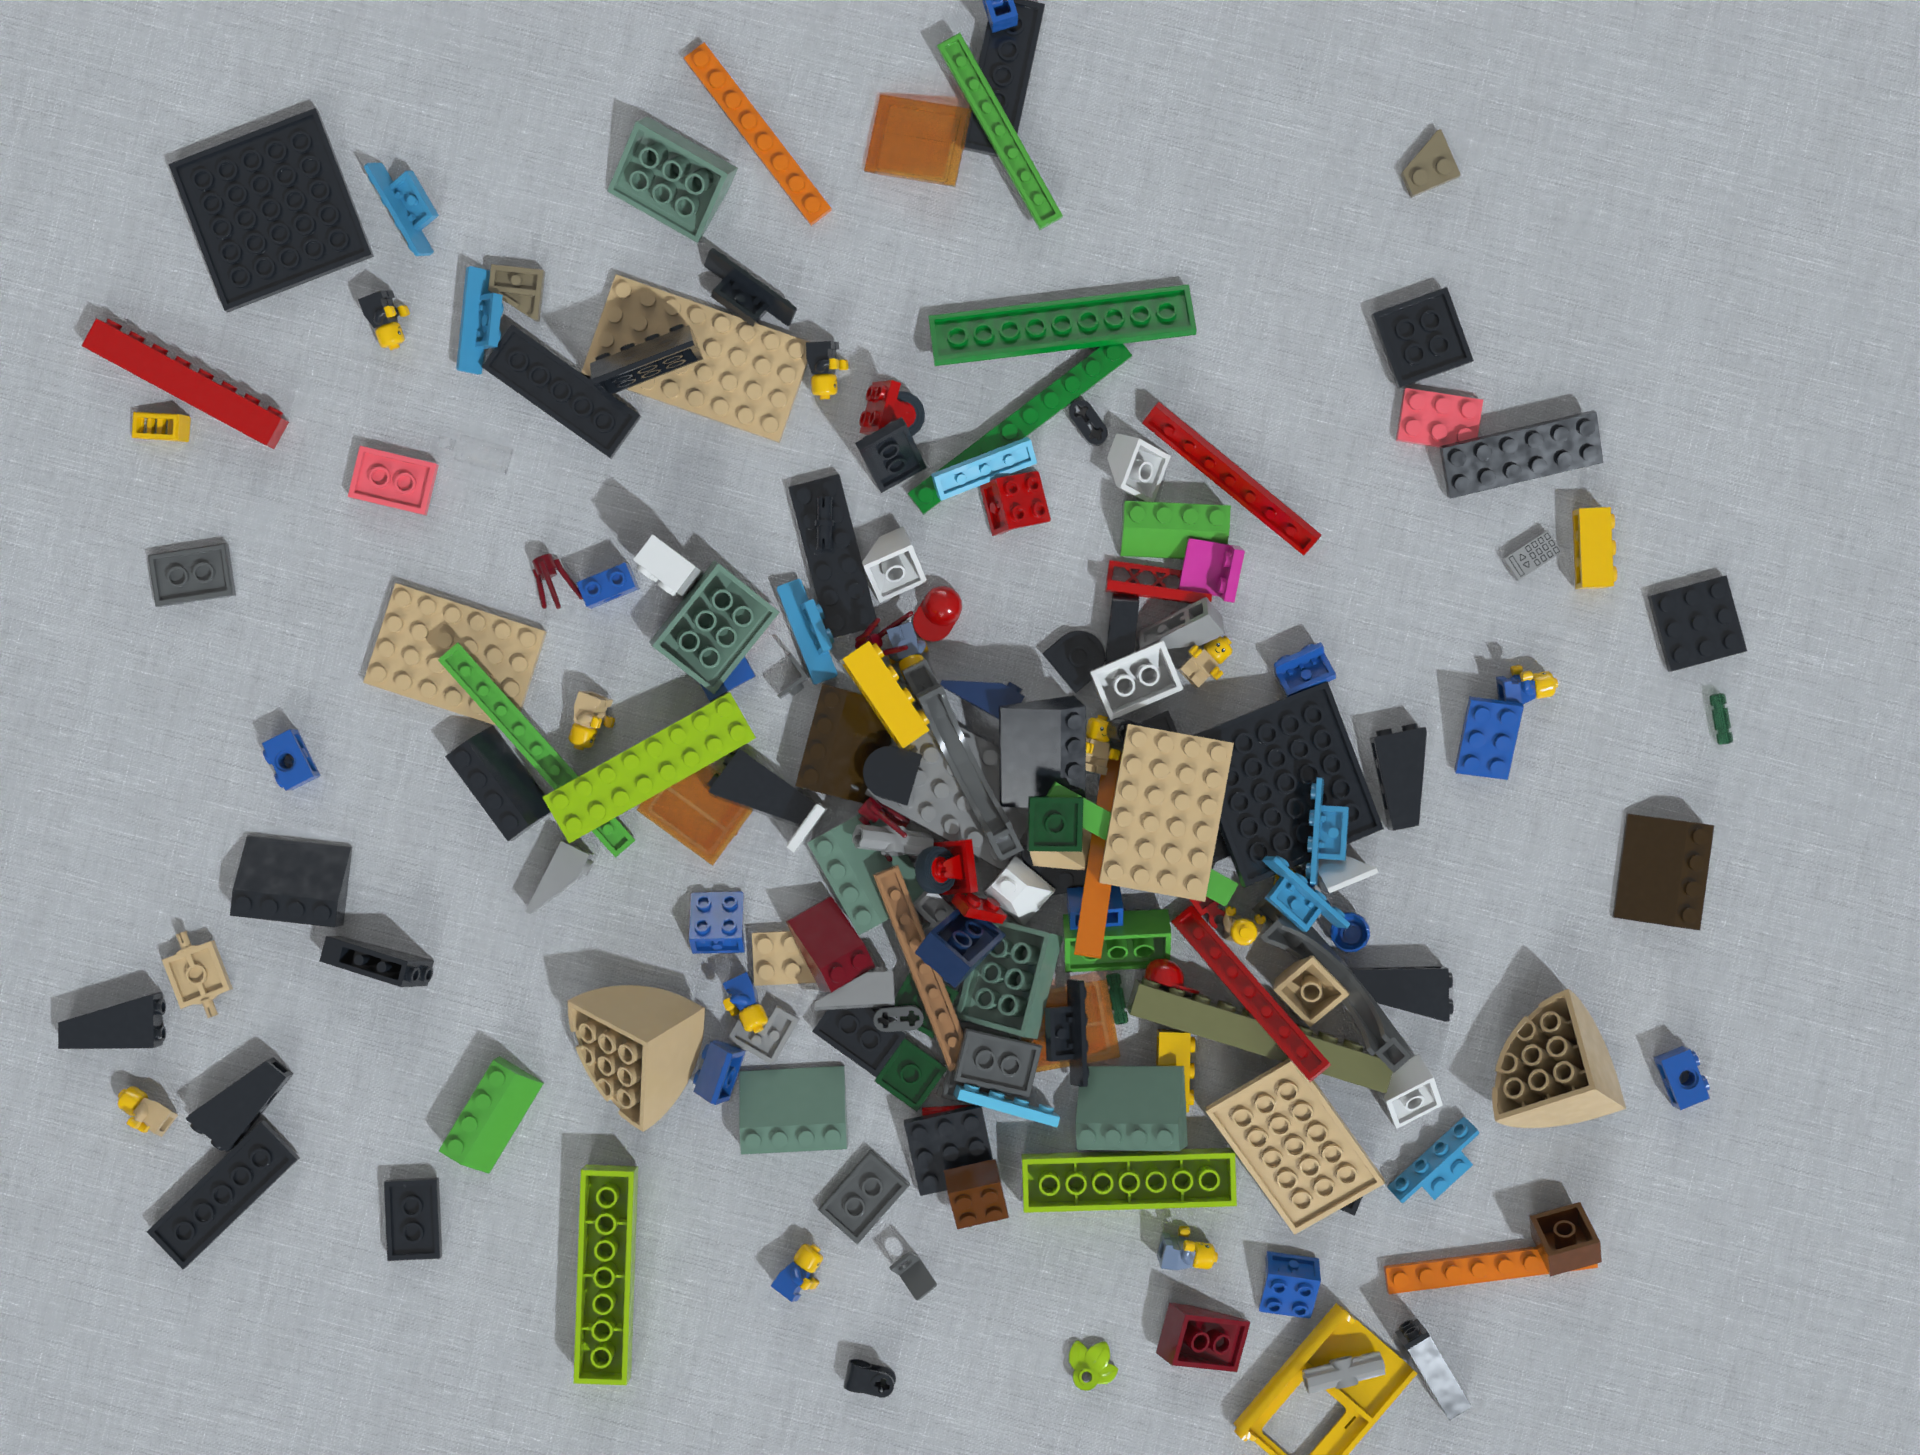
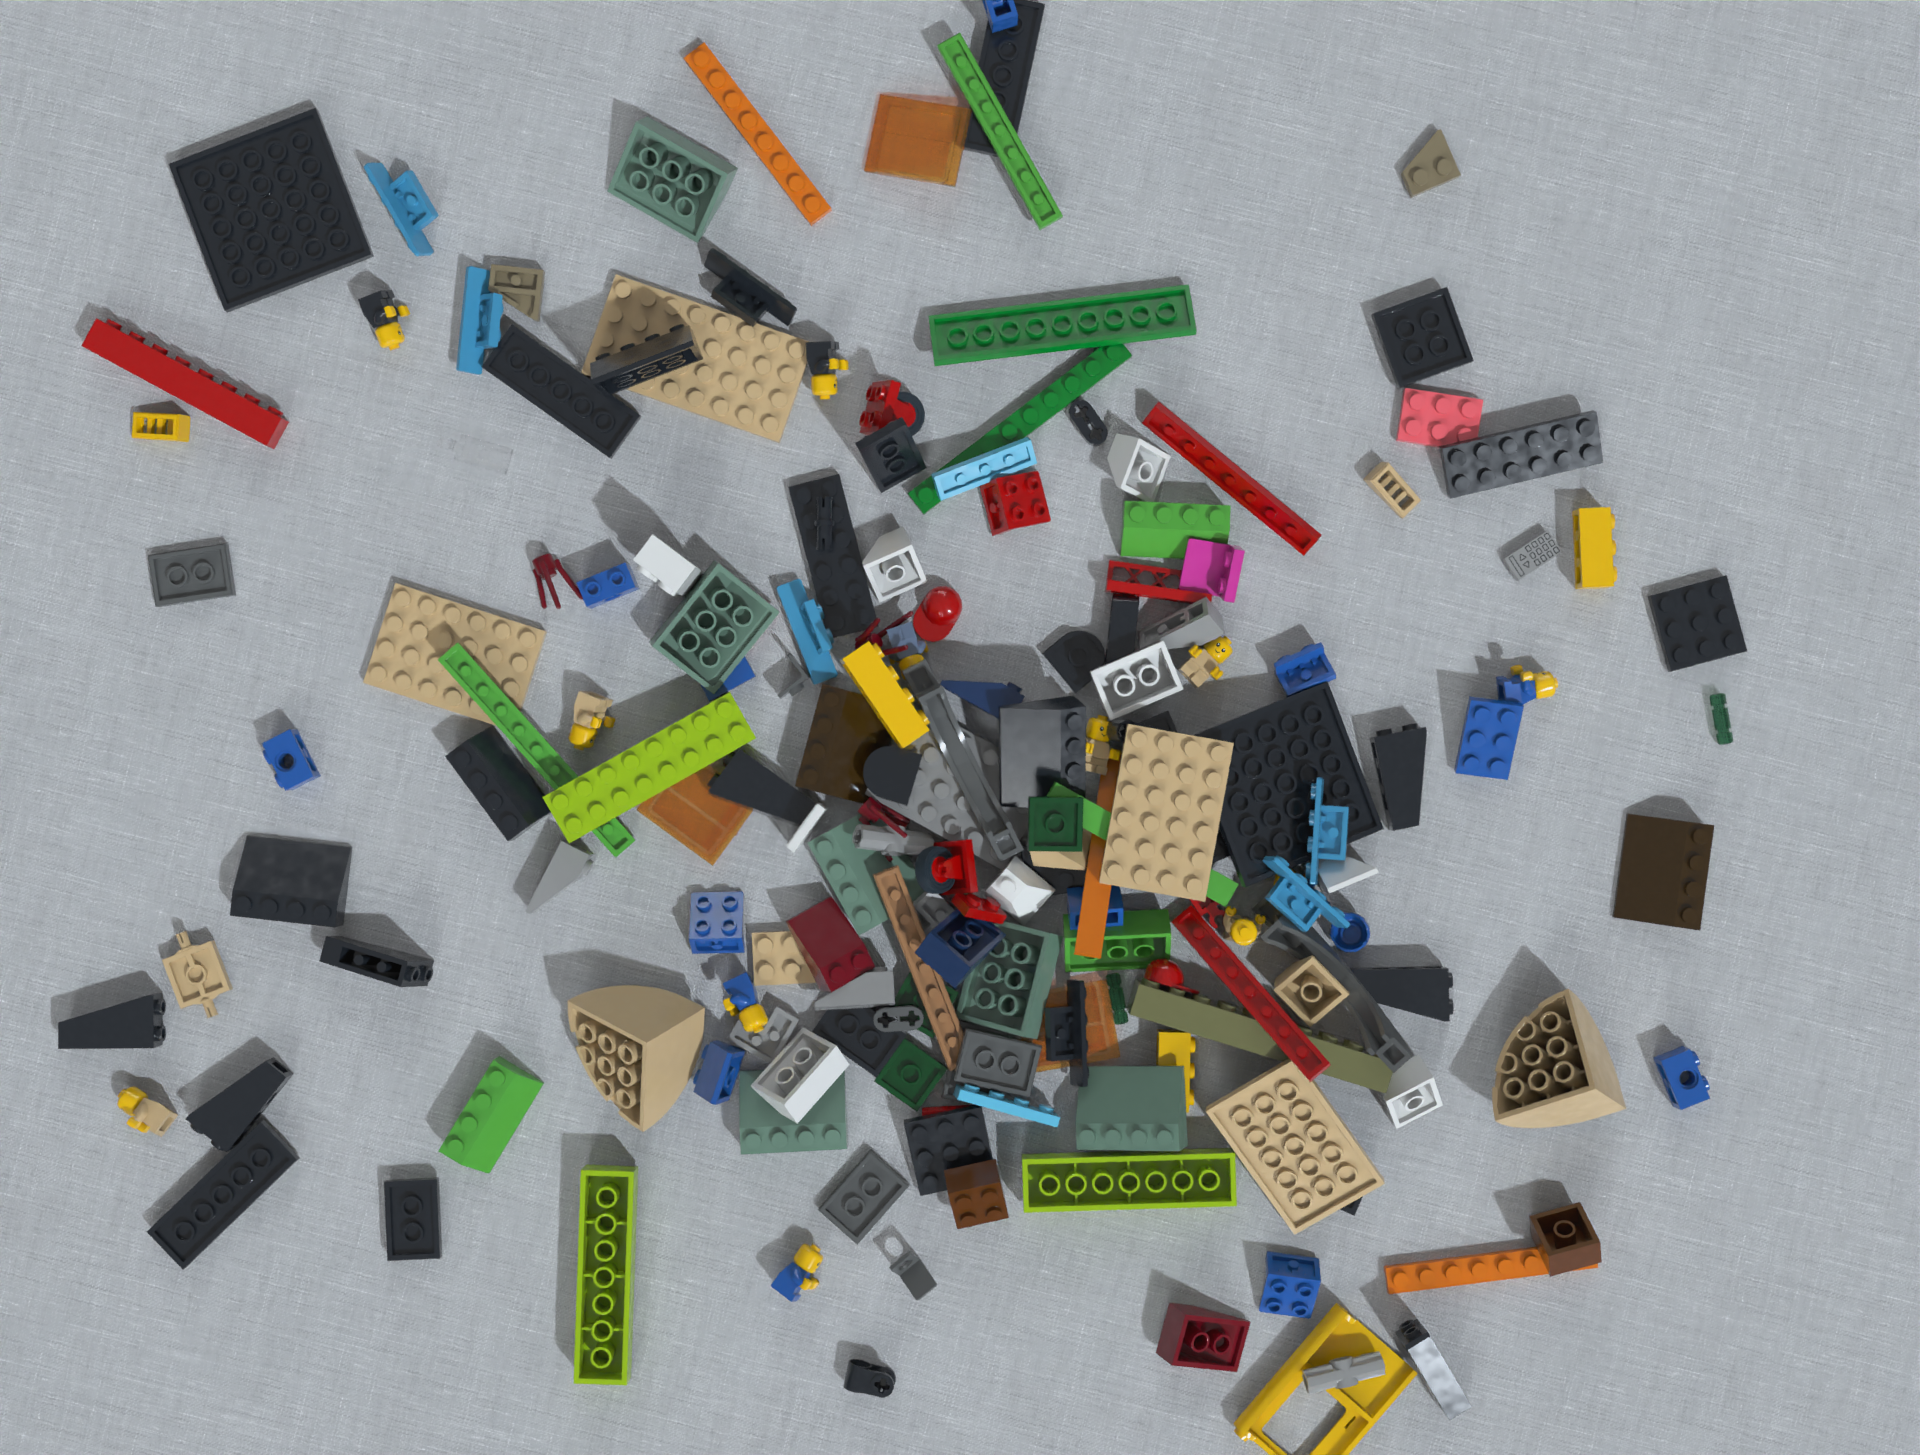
coral plate [348,446,439,516] -> none
lime plate [1069,1340,1118,1391] -> none
piece [1157,1226,1218,1270] -> none
dark azure bracket [1387,1117,1480,1203] -> none
none -> white slope [751,1028,849,1124]
none -> tan slope [1363,462,1421,519]

